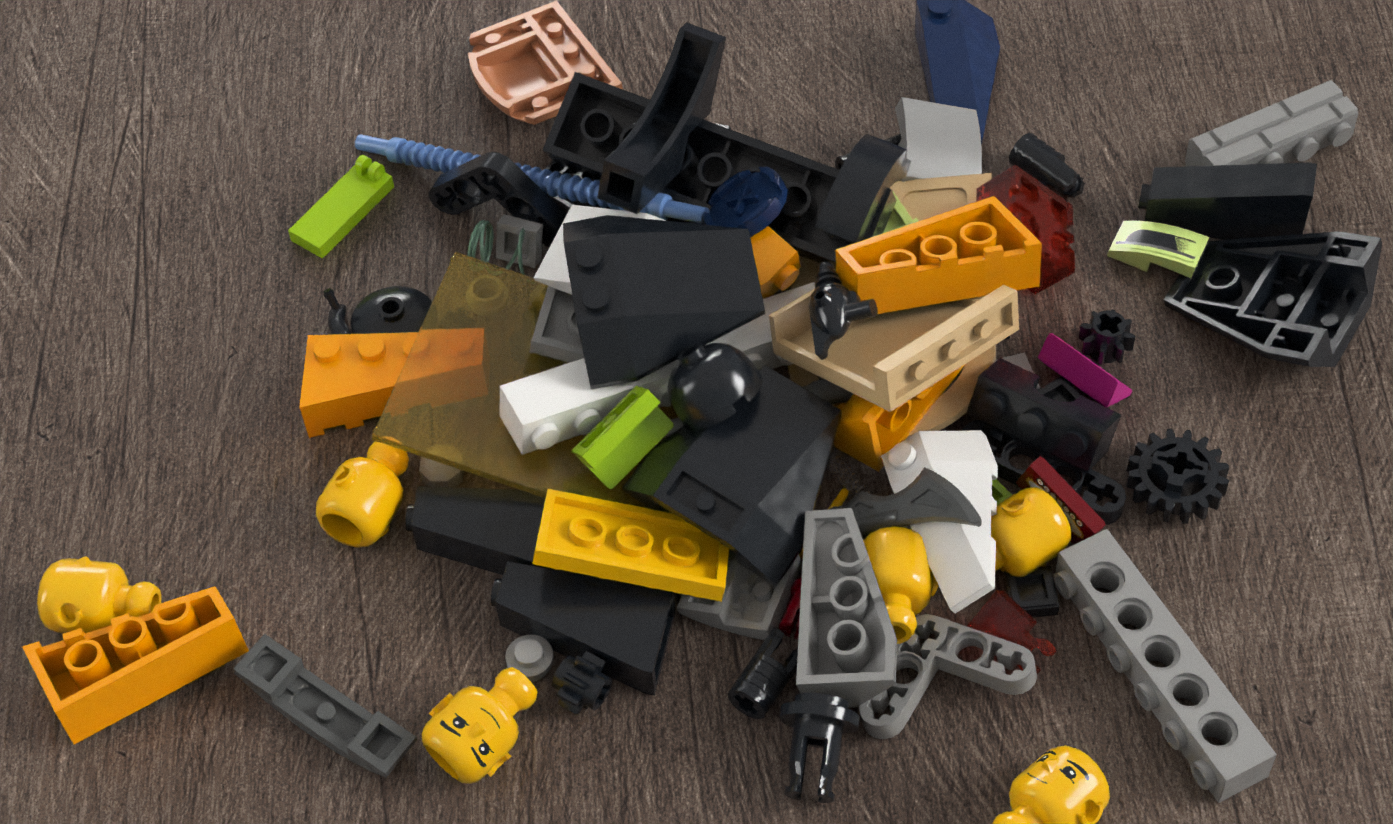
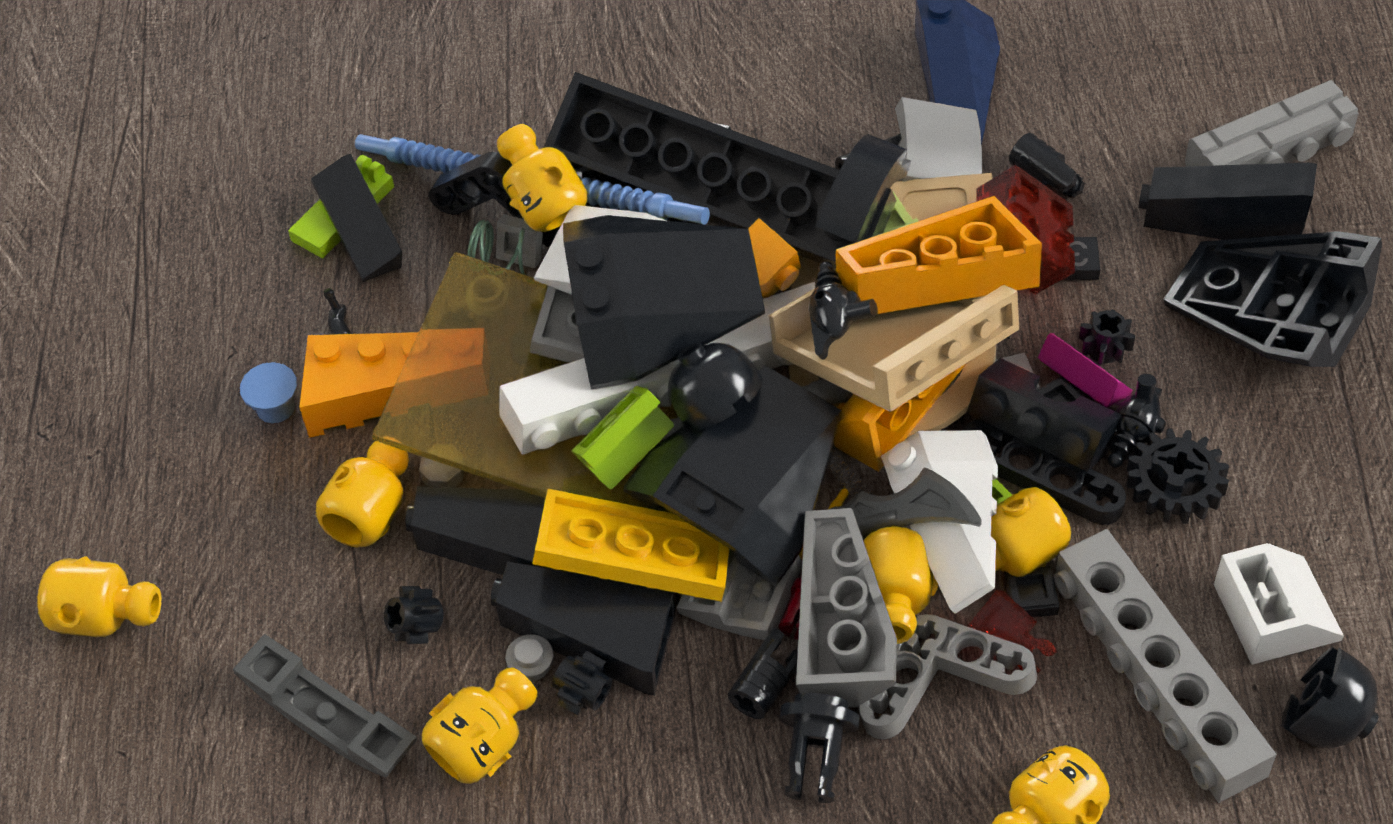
light orange wedge [22,586,249,745] -> none
black dish [351,286,437,334] -> none
nougat slope [468,0,623,125] -> none
black arch [597,22,726,214] -> none
dark blue tile [703,167,788,237] -> none
dark red tile [1016,456,1106,544] -> none
yellowish green slope [1107,221,1209,278] -> none
none -> medium blue piece [240,362,298,423]
none -> black slope [311,154,402,282]
none -> black gear [384,586,444,644]
none -> yellow piece [497,124,587,232]
none -> black tile [1053,237,1100,280]
none -> black piece [1107,374,1166,468]
none -> white slope [1214,543,1344,665]
none -> black cylinder [1281,647,1379,749]

